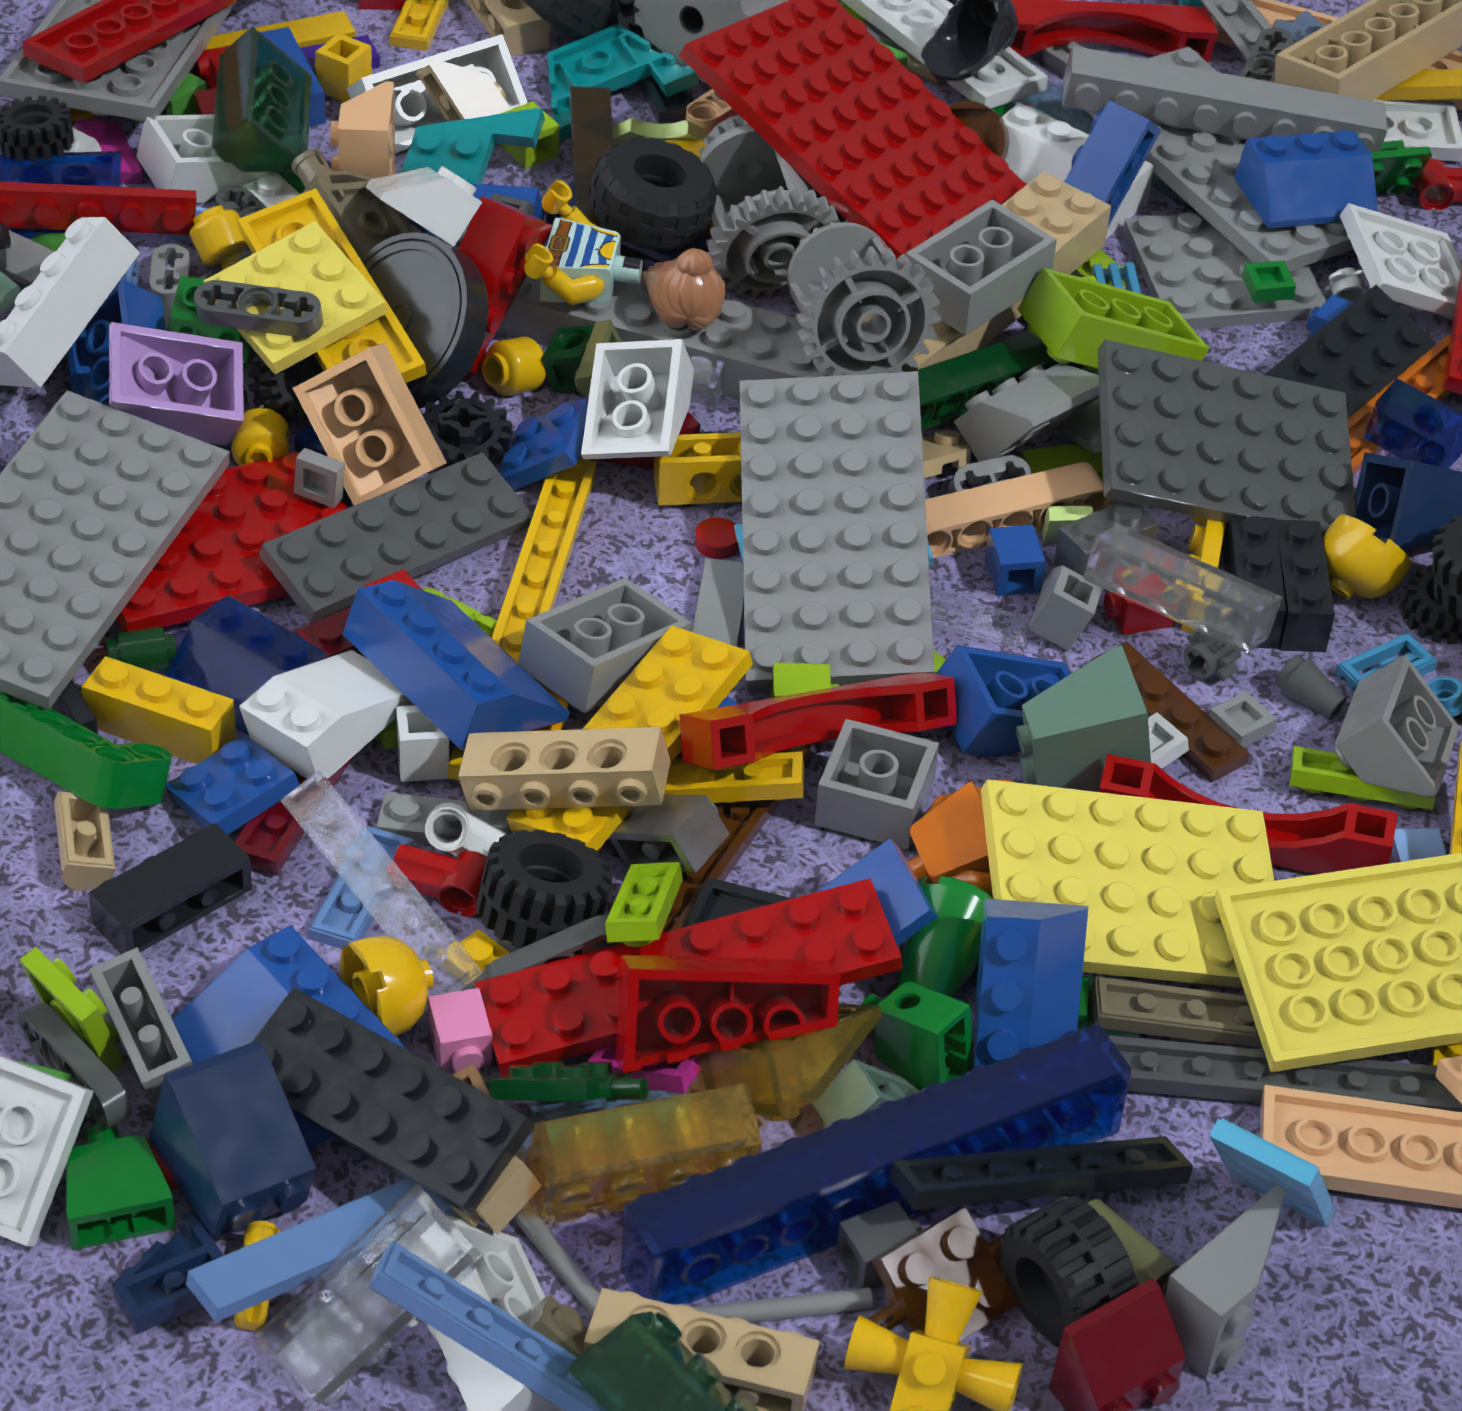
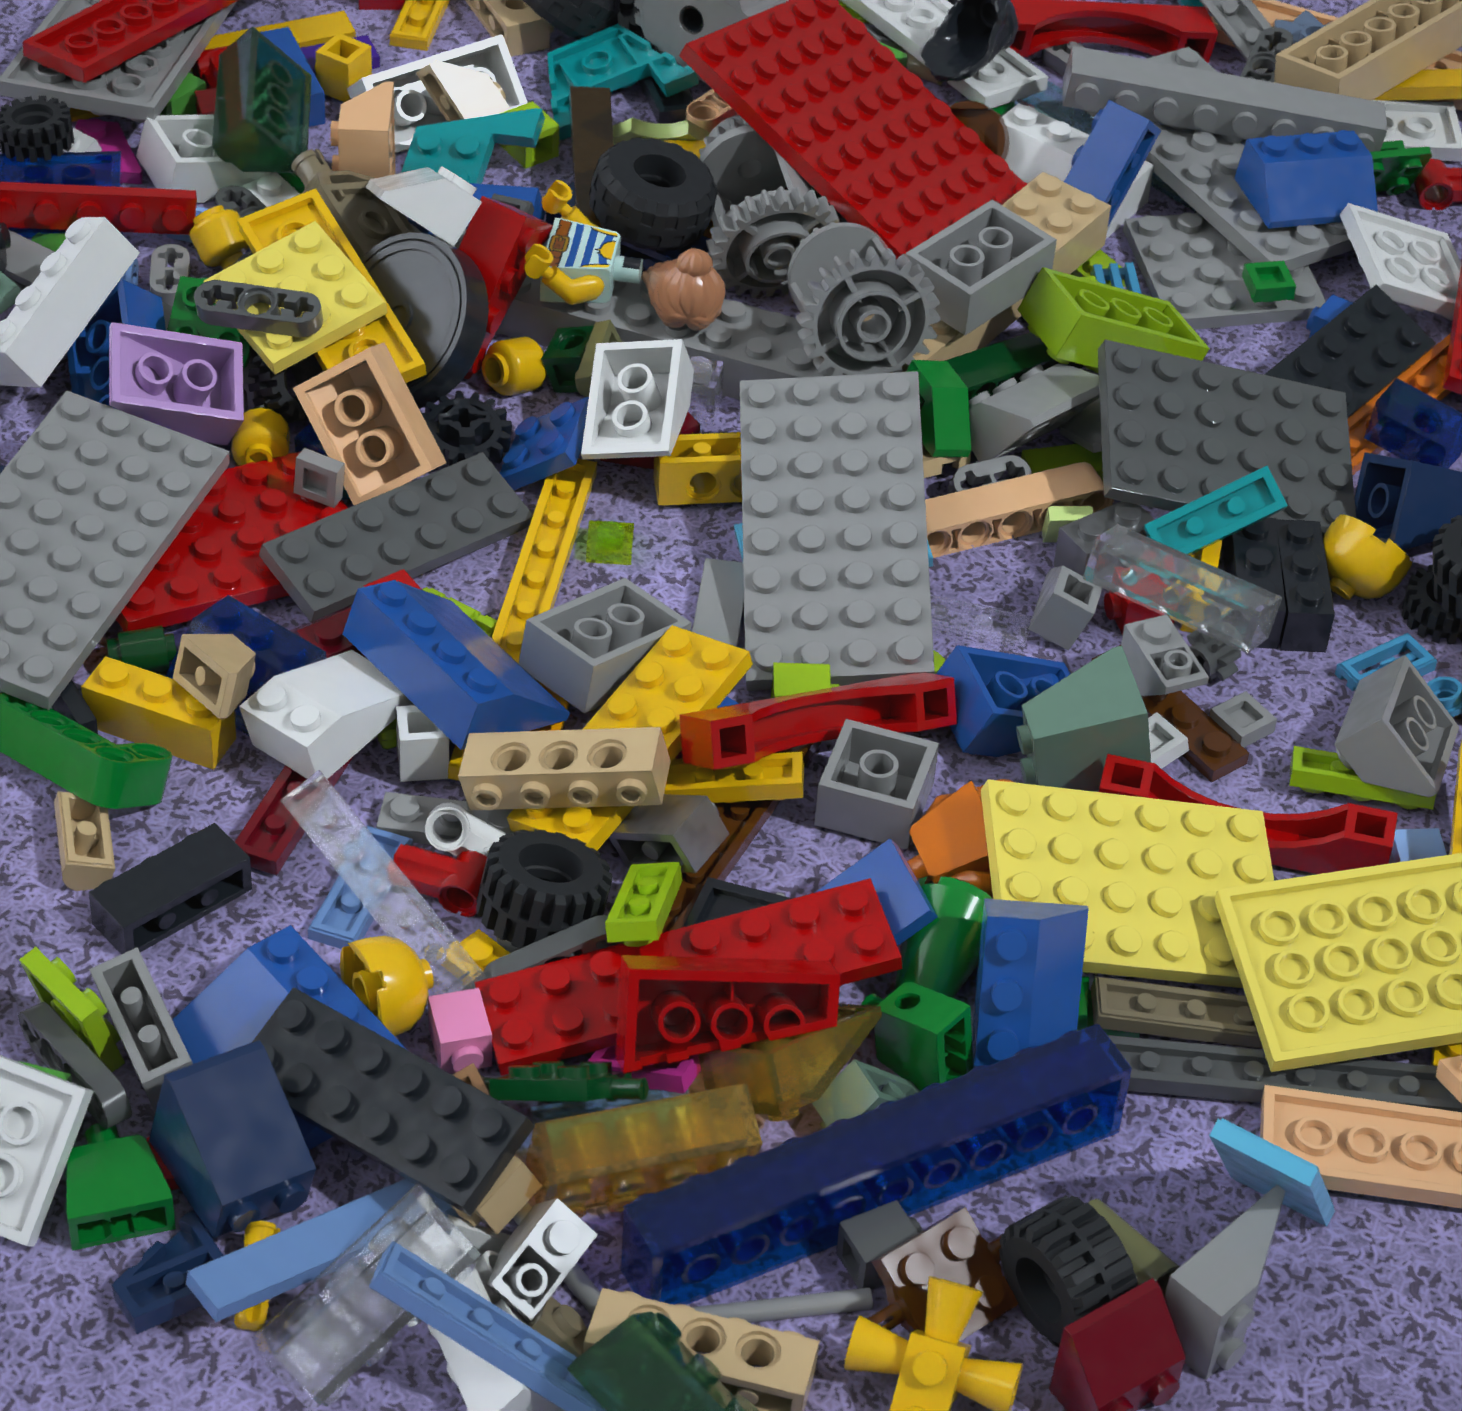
blue plate [165,735,300,835] -> none
red tile [695,517,739,559] -> none
black plate [888,1136,1193,1211] -> none
blue brick [985,525,1046,596] -> none
dark grey cone [1275,655,1347,720] -> none
white plate [1324,268,1367,302] -> none
none -> tan slope [173,634,256,718]
none -> slope [487,1198,598,1322]
none -> clear neon green plate [586,520,634,565]
none -> green slope [906,360,971,457]
none -> light grey slope [1121,614,1209,696]
none -> teal plate [1143,465,1288,567]

